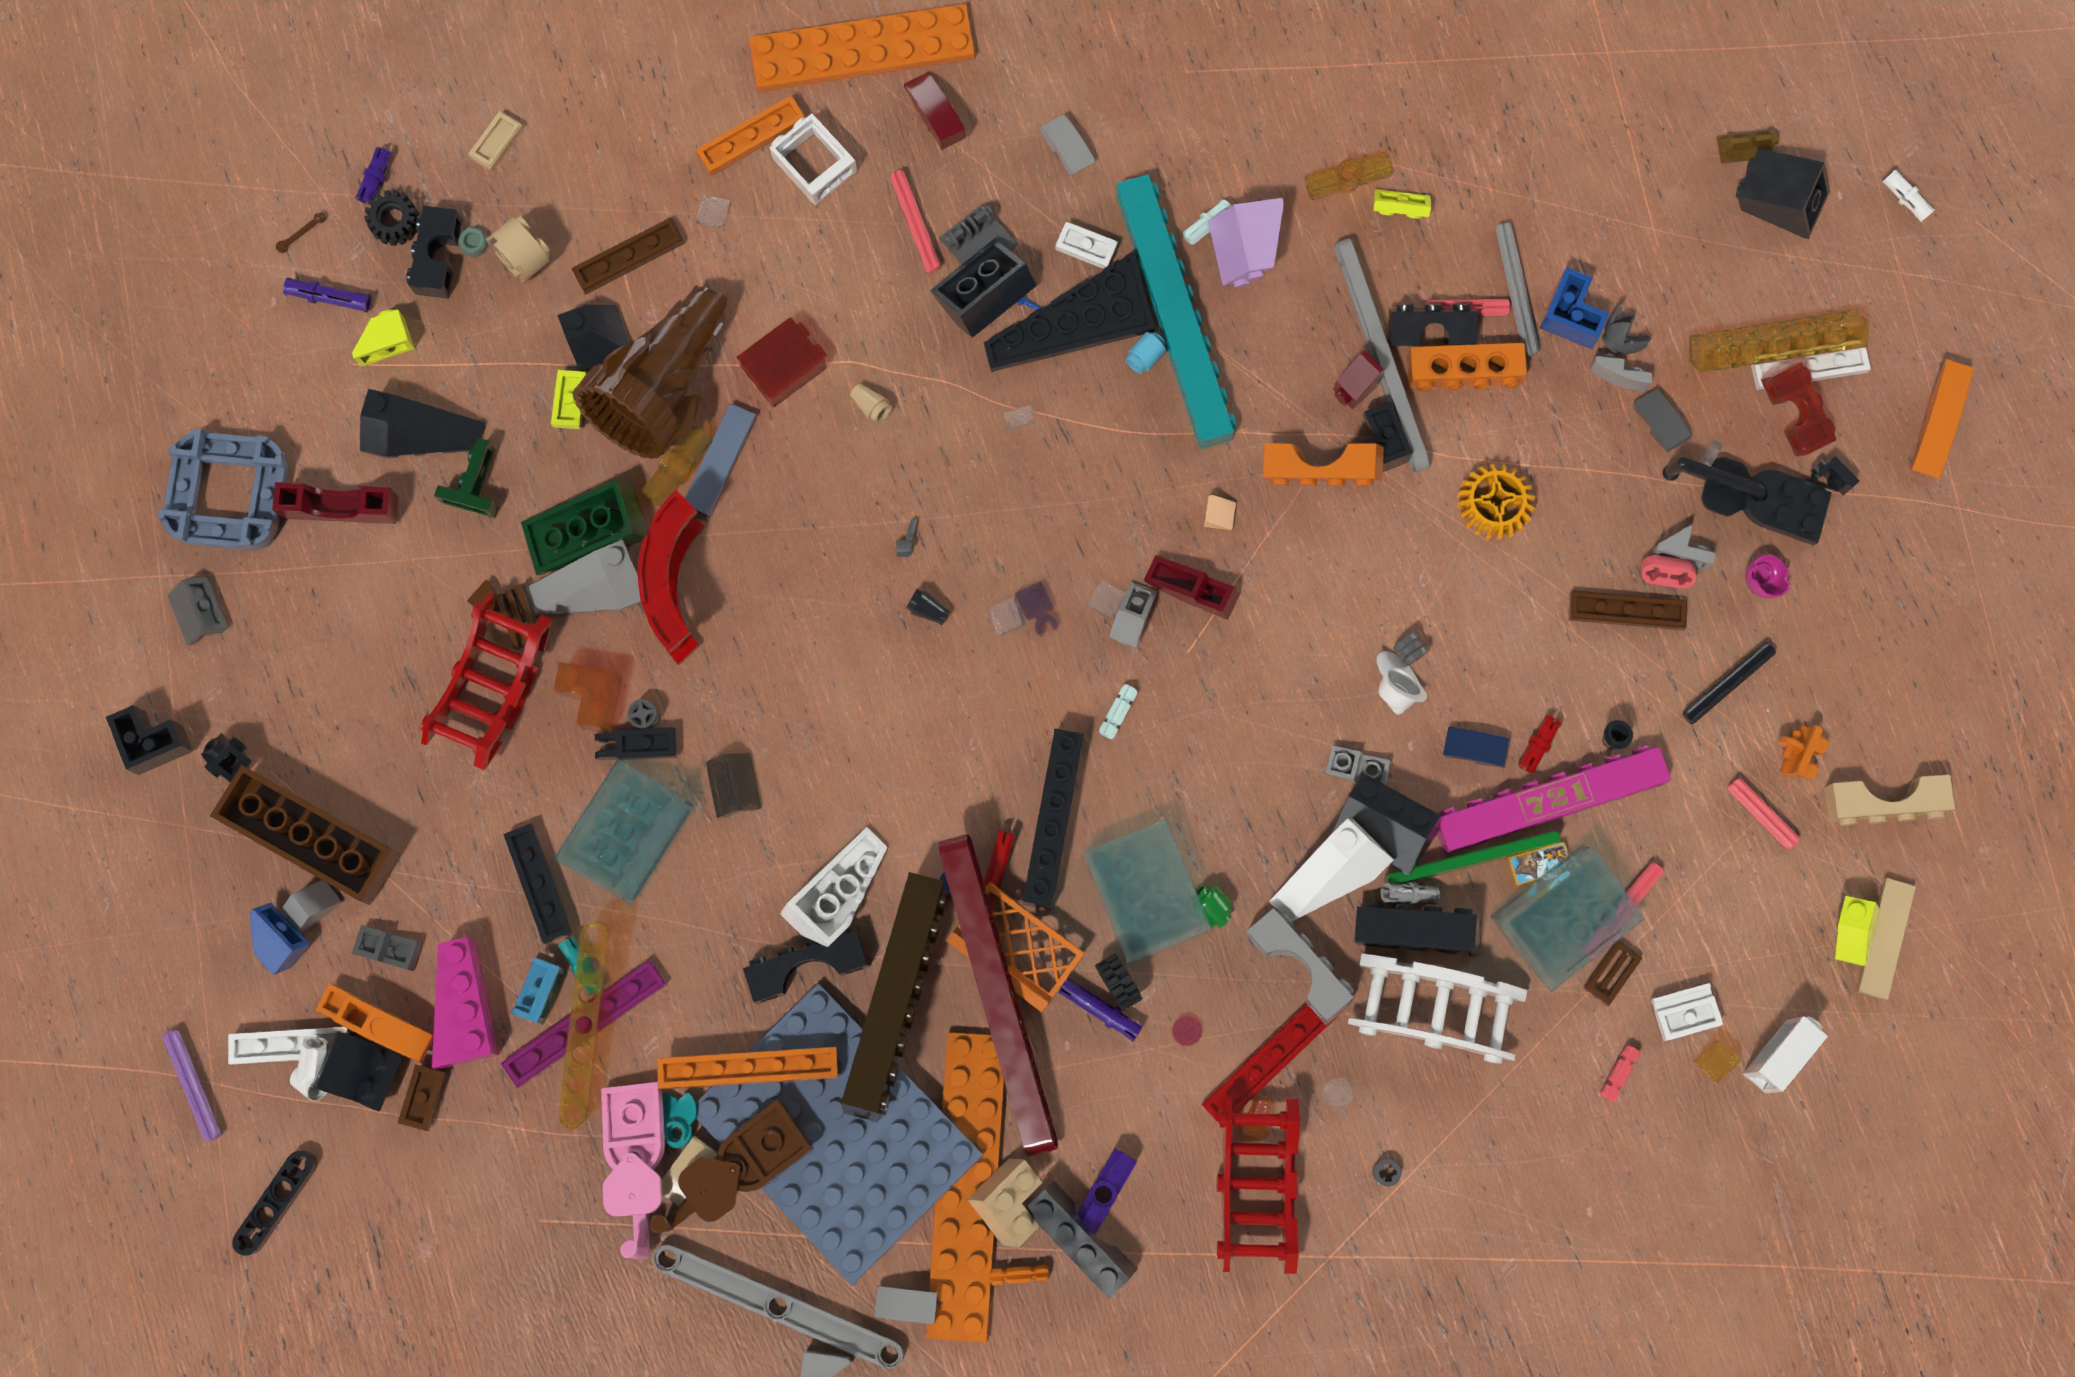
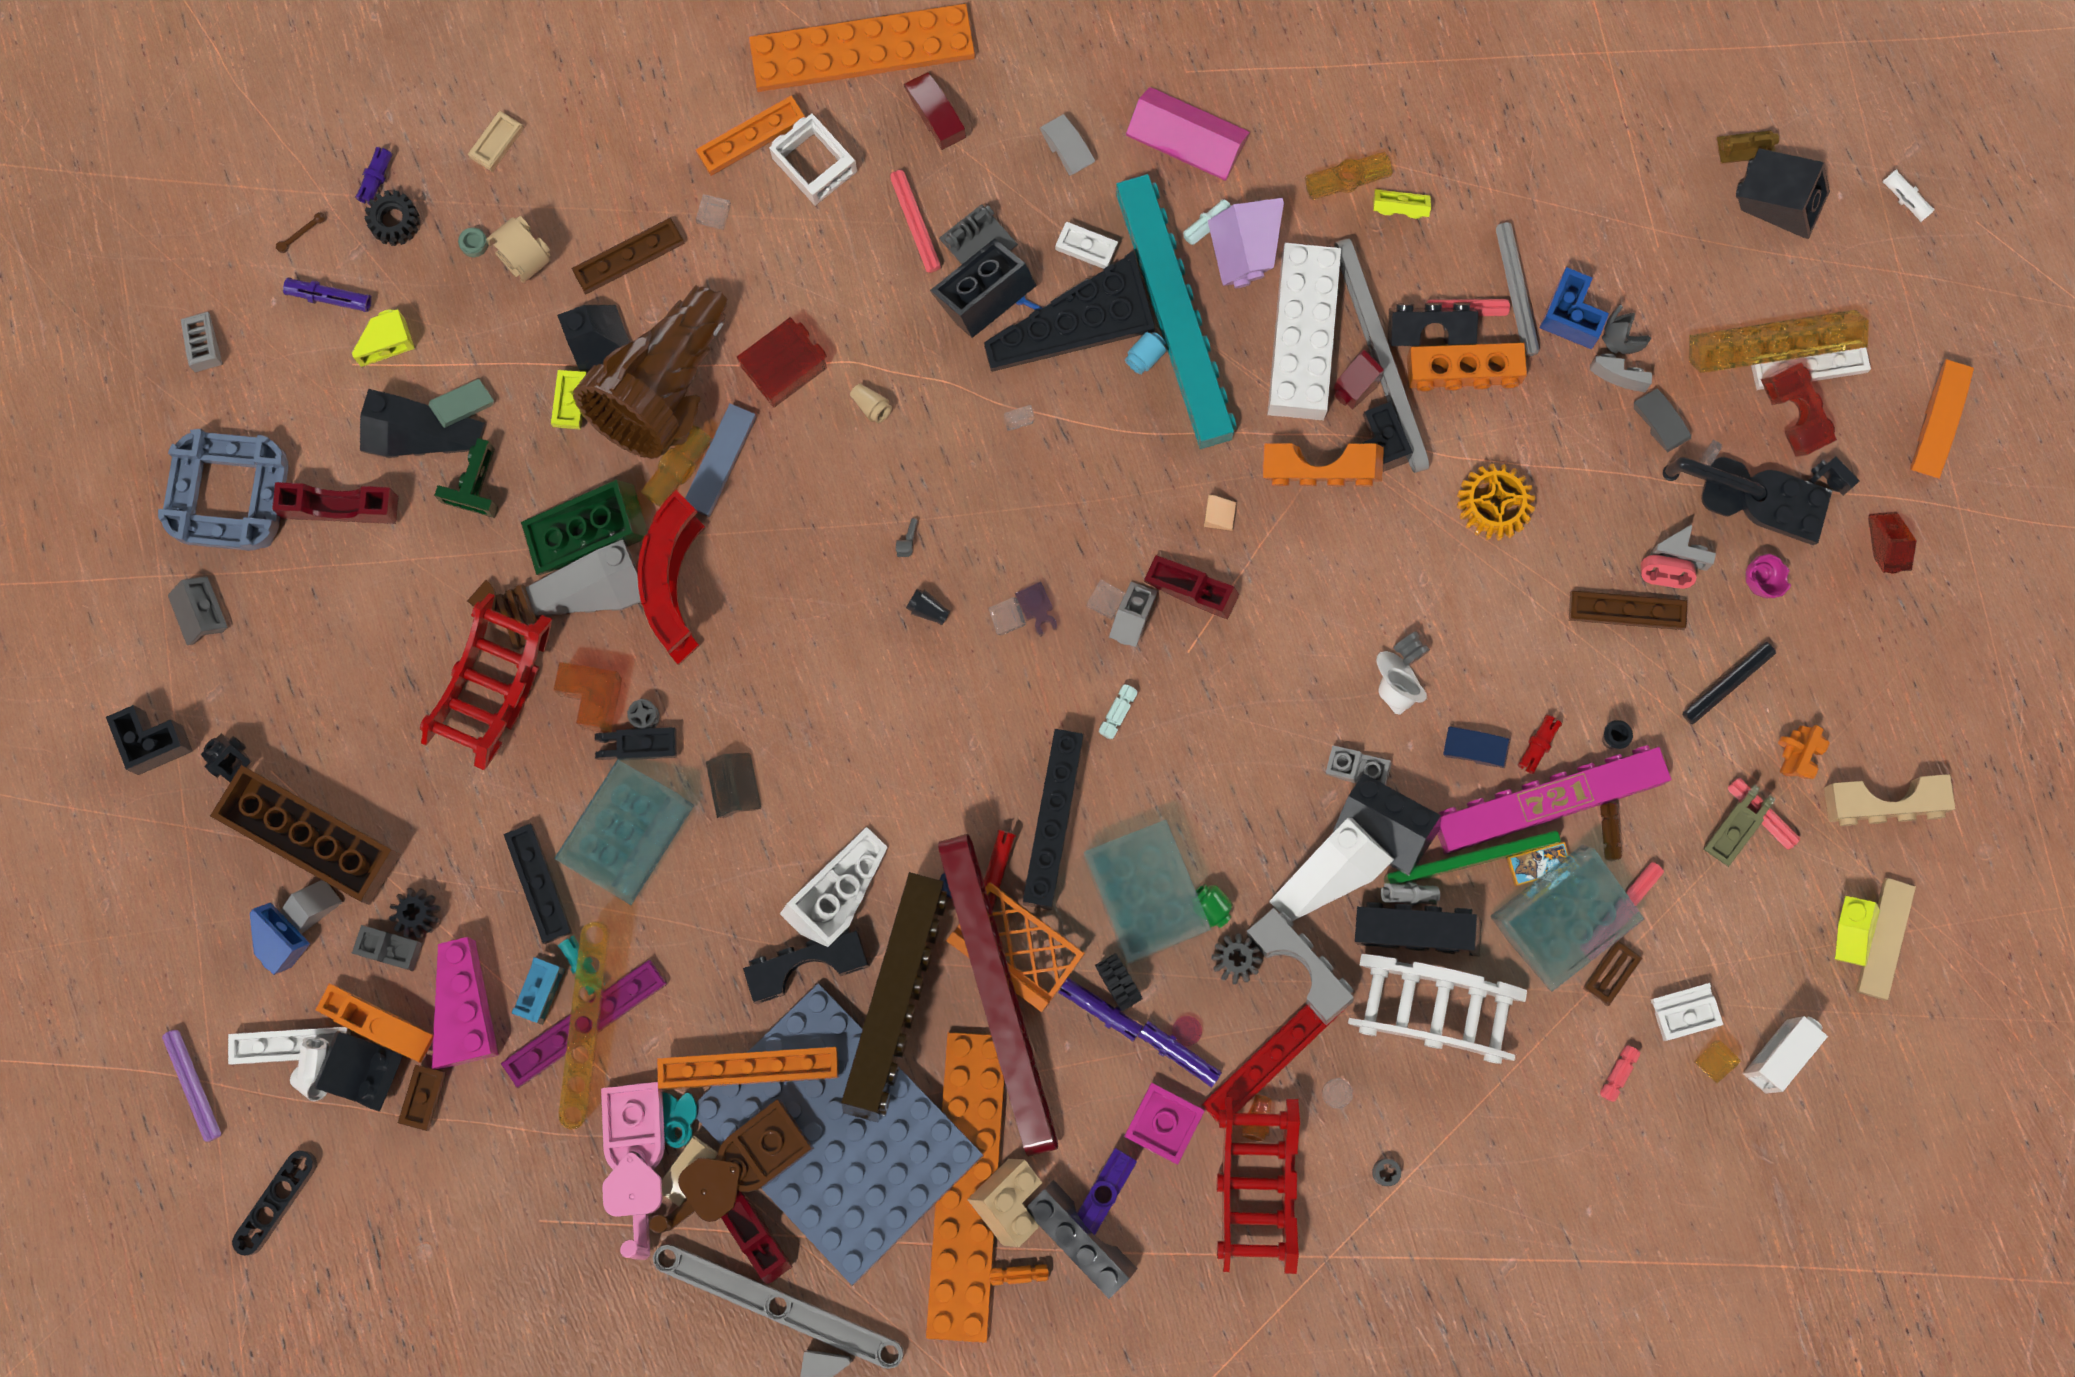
black arch [406,206,463,299] -> none
light grey slope [874,1286,938,1324] -> none
none -> light grey slope [181,312,223,373]
none -> black gear [389,888,441,938]
none -> sand green tile [429,379,494,428]
none -> dark red slope [721,1191,793,1285]
none -> dark pink plate [1124,1083,1205,1165]
none -> dark pink slope [1126,87,1250,181]
none -> dark purple pin [1138,1021,1222,1088]
none -> dark grey gear [1211,933,1262,985]
none -> white brick [1267,243,1341,421]
none -> reddish brown axle [1600,803,1622,861]
none -> olive hinge [1703,784,1776,867]
none -> clear red slope [1868,512,1917,574]

